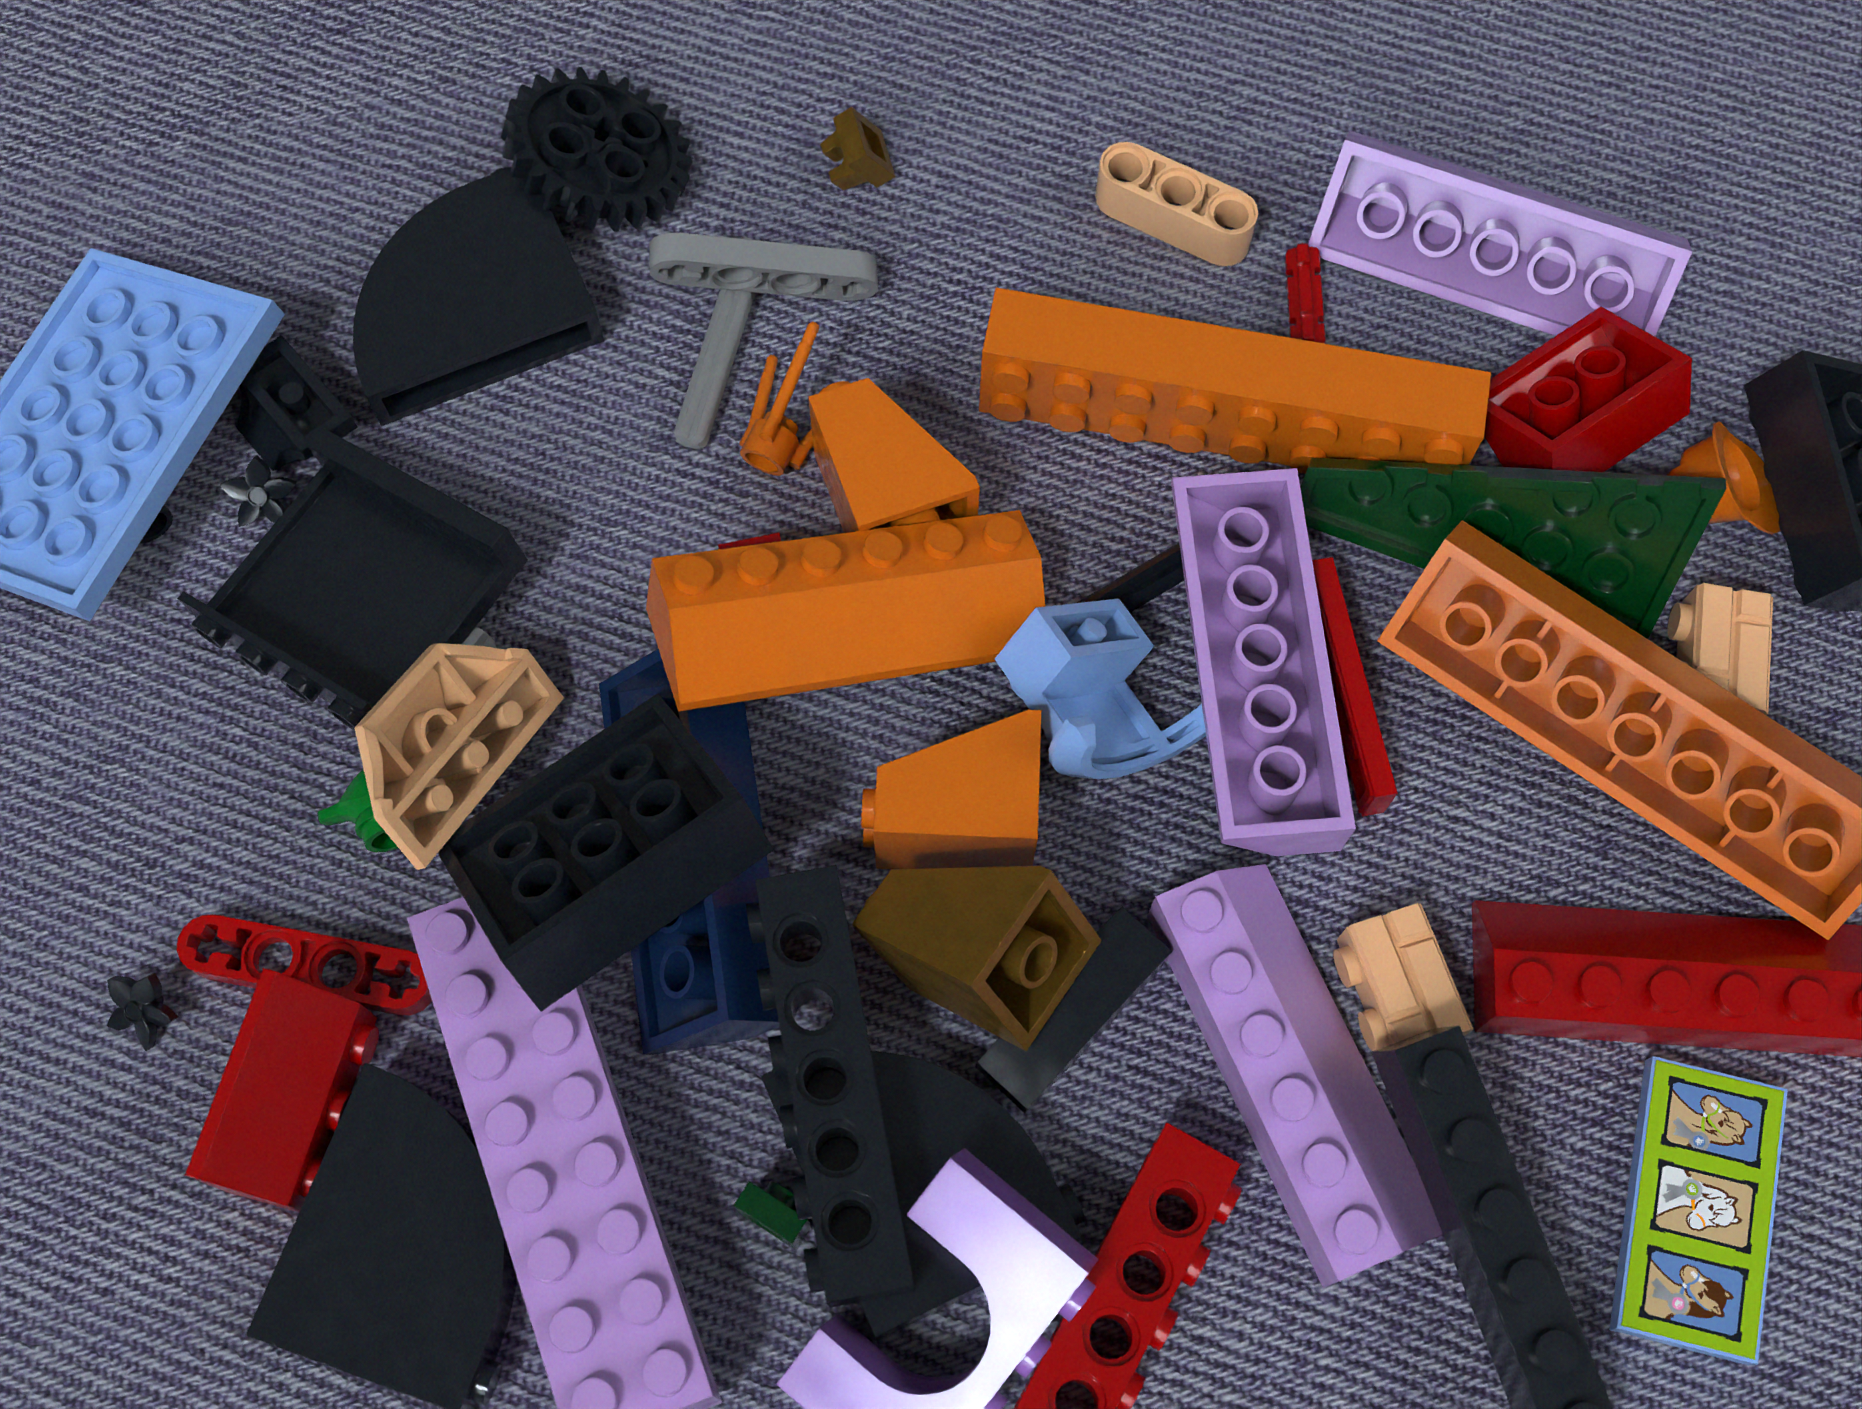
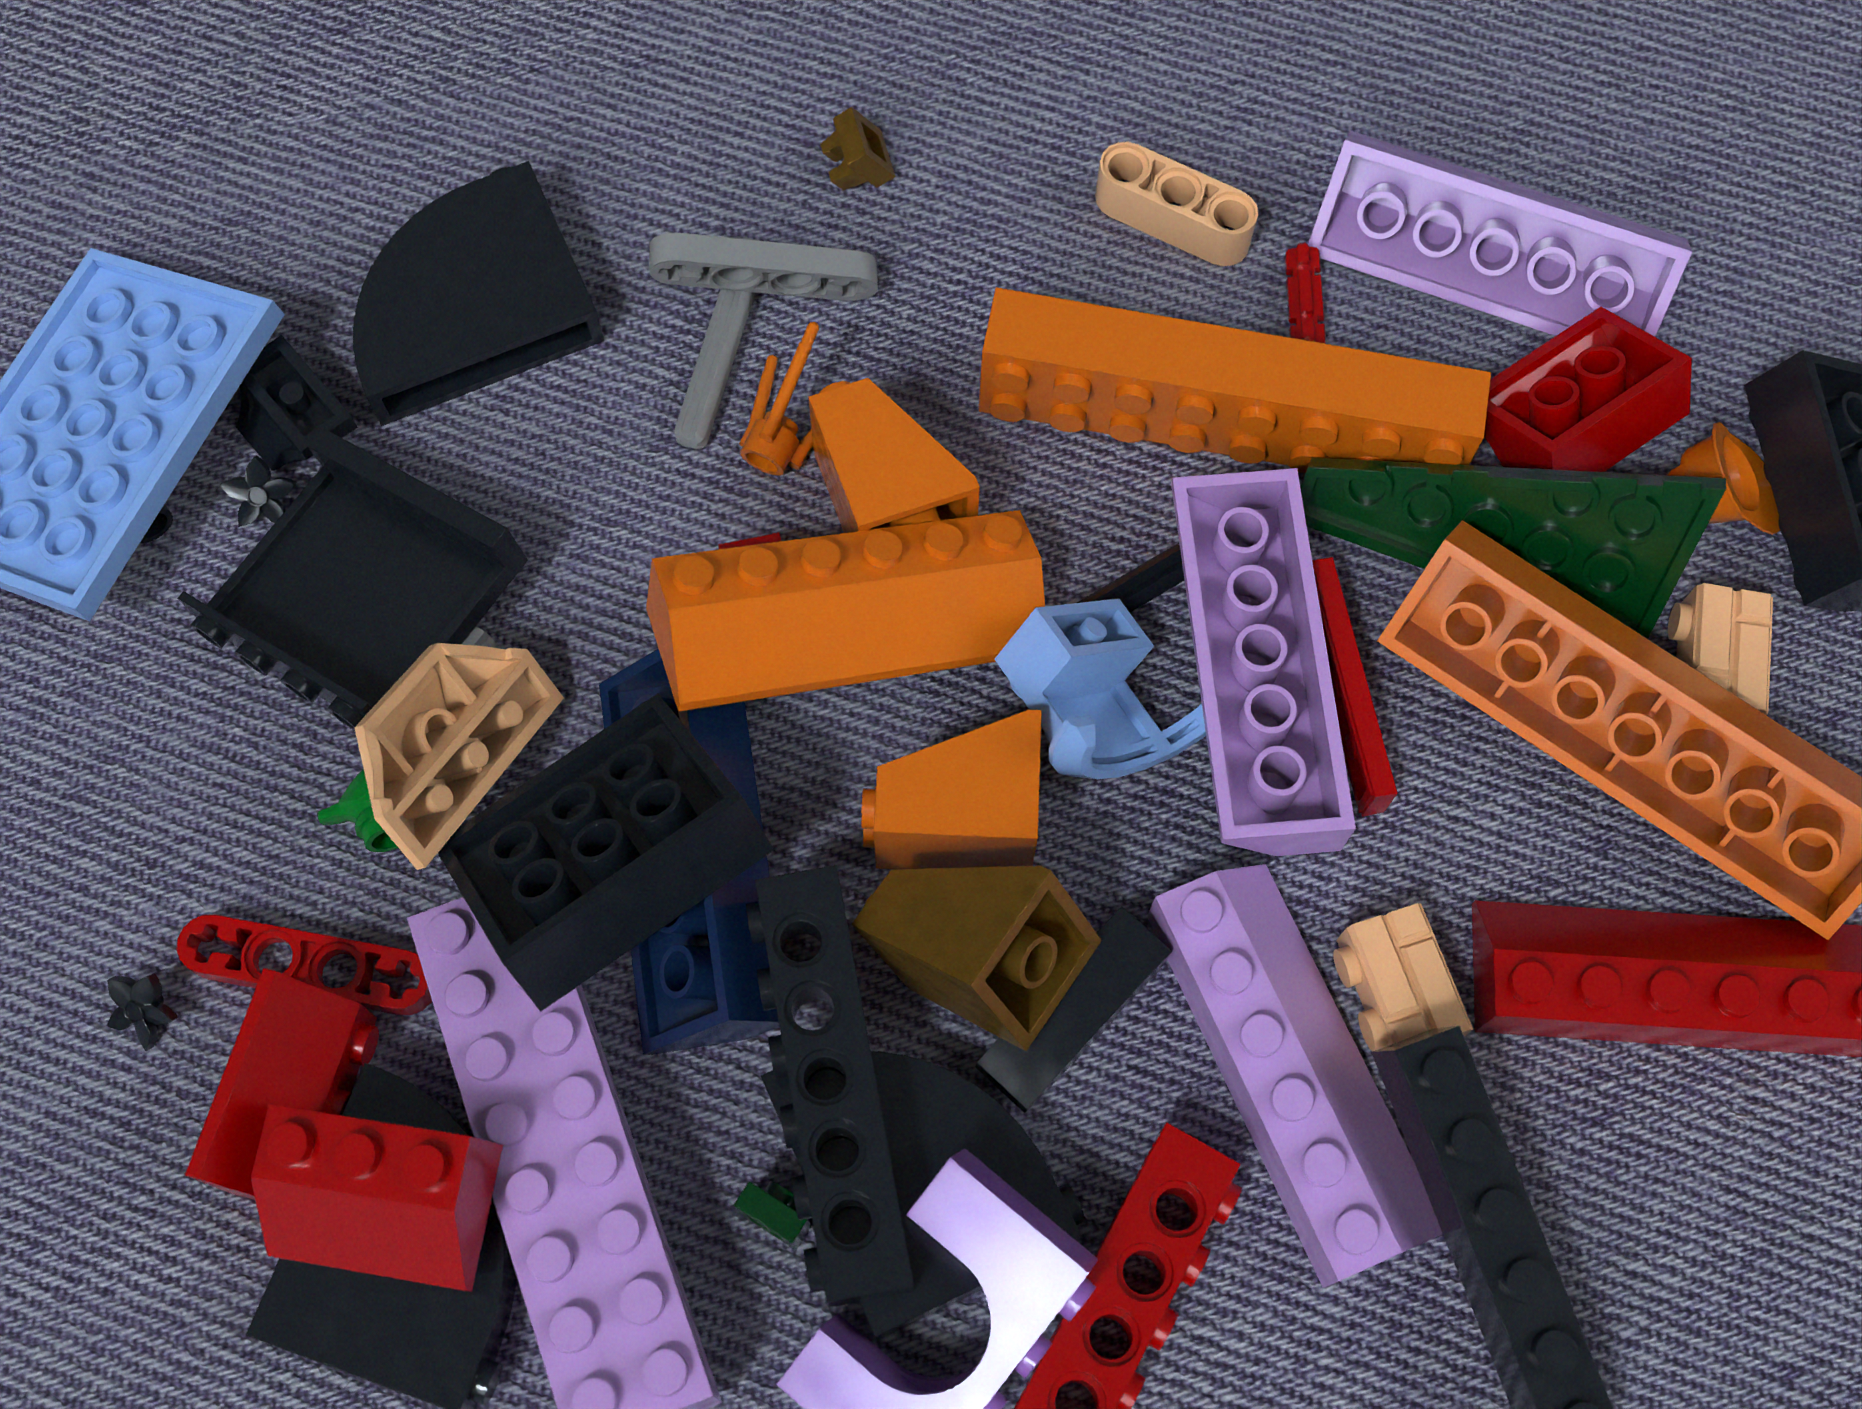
black gear [500,67,693,232] -> none
tile [1609,1056,1788,1366] -> none
none -> red slope [251,1104,503,1291]

